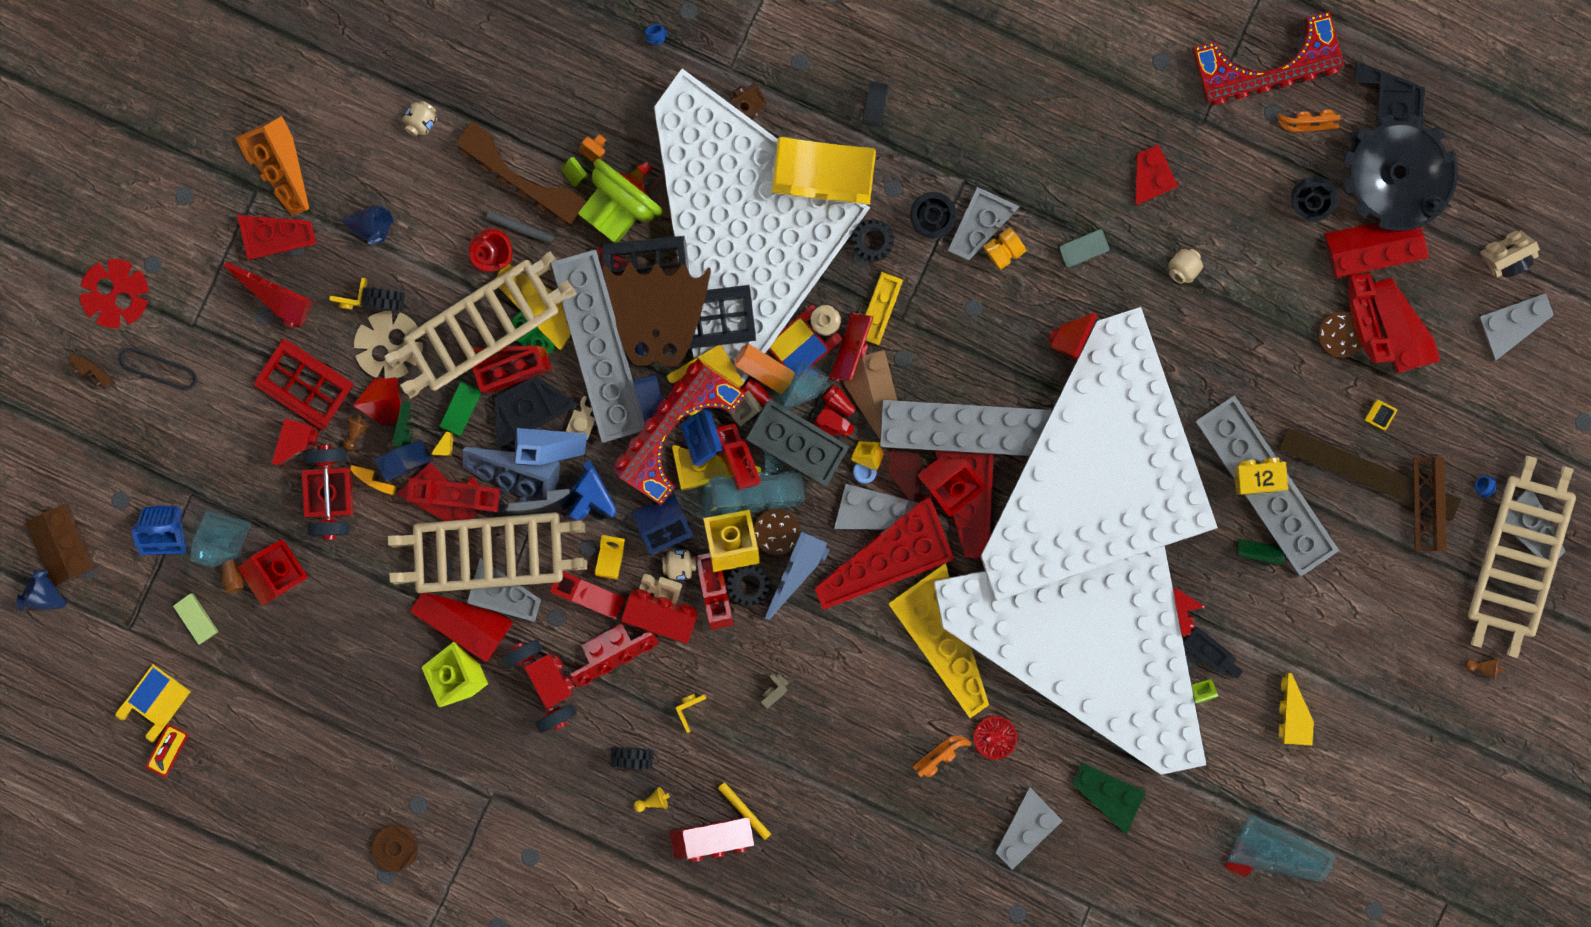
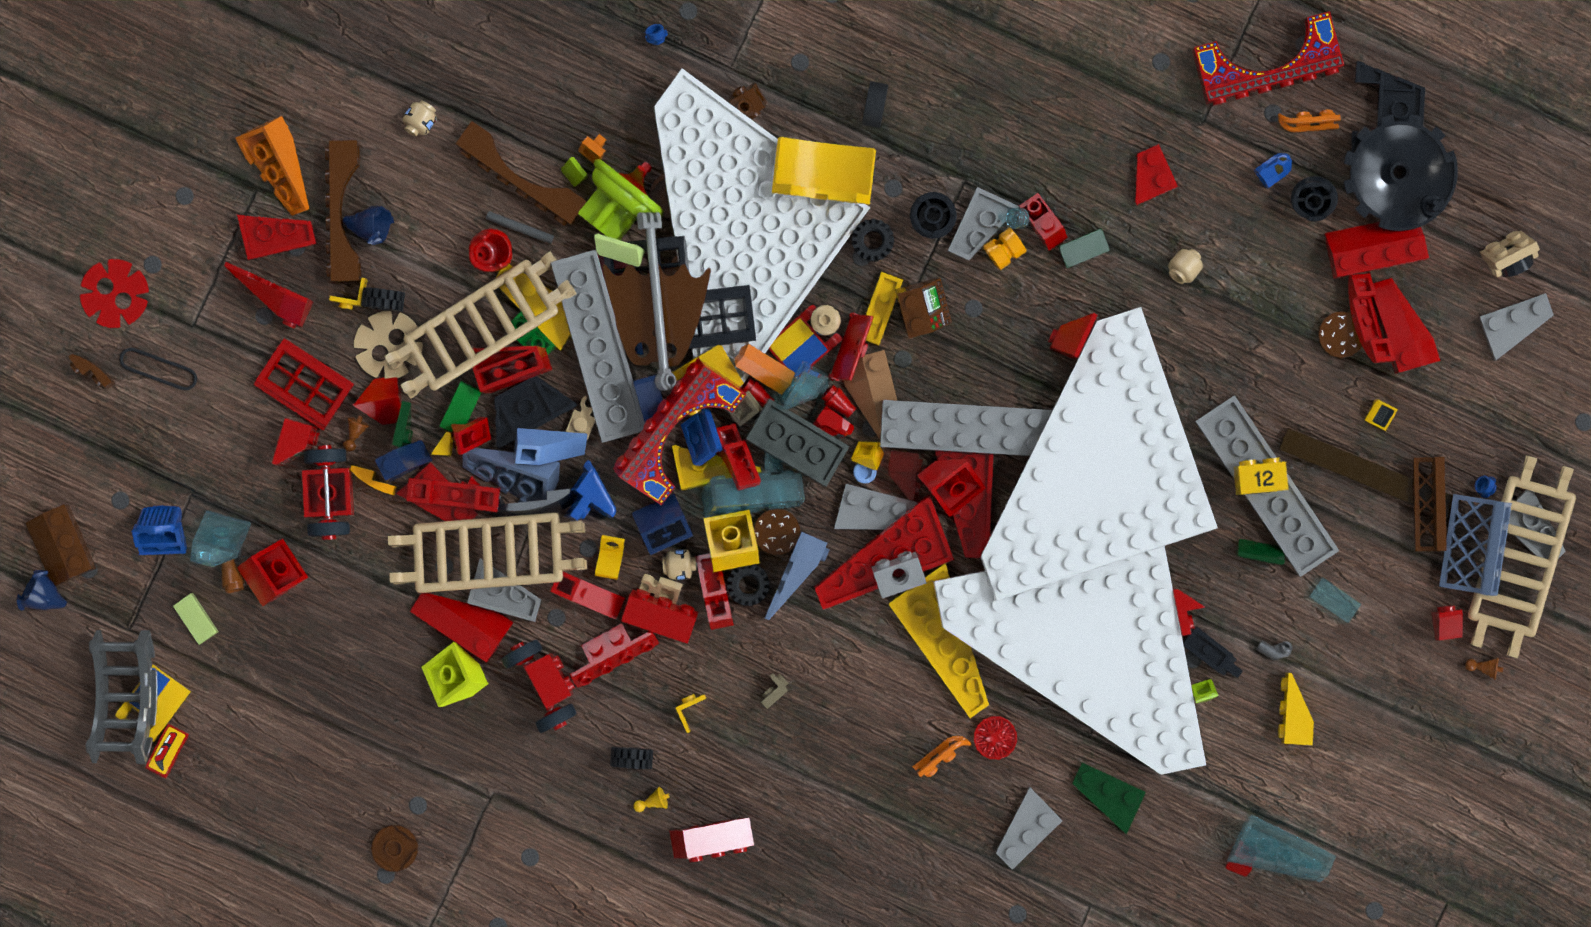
yellow bar [718,782,771,840] -> none
none -> dark grey fence [86,630,158,764]
none -> reddish brown arch [325,140,361,283]
none -> red slope [451,417,491,455]
none -> yellowish green slope [594,234,645,267]
none -> light grey hinge [637,212,677,391]
none -> light grey brick [871,551,927,598]
none -> reddish brown slope [895,277,952,338]
none -> clear light blue bush [1006,208,1029,229]
none -> red slope [1019,193,1068,251]
none -> blue rock [1254,153,1292,189]
none -> flat silver arm [1256,640,1292,660]
none -> clear light blue tile [1309,578,1361,623]
none -> red slope [1431,605,1463,641]
none -> sand blue fence [1439,494,1512,596]

